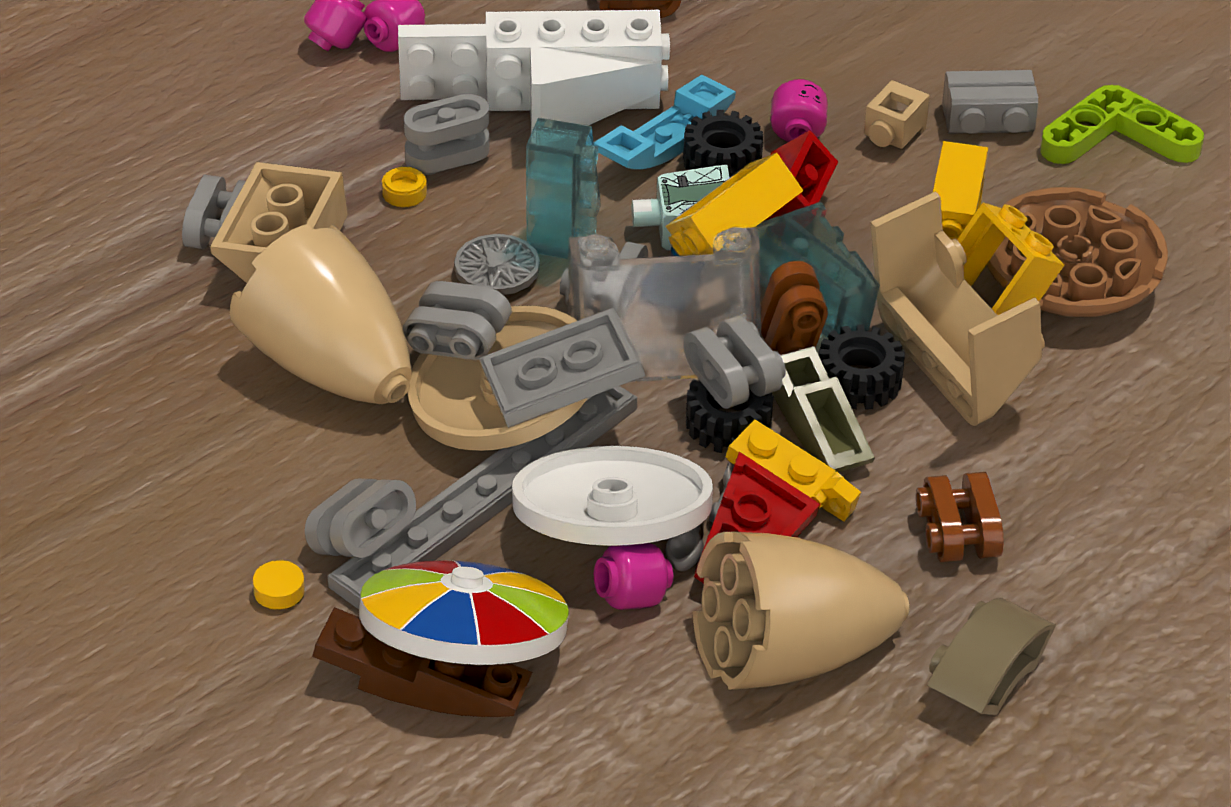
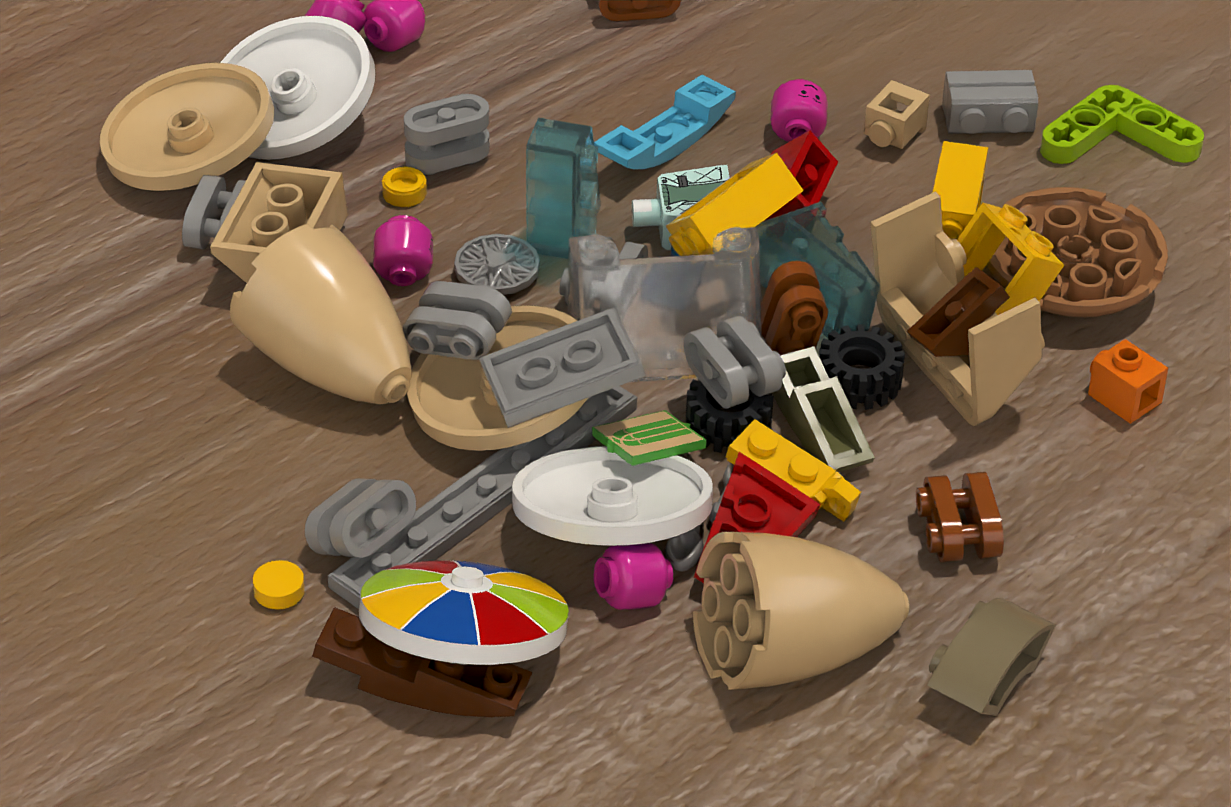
white wedge [398,10,670,147] -> none
black tyre [683,110,763,177] -> none
none -> tan dish [100,63,274,191]
none -> white dish [220,16,375,160]
none -> dark pink head [373,215,433,286]
none -> piece [592,410,706,466]
none -> reddish brown slope [907,267,1010,357]
none -> orange brick [1088,339,1168,424]

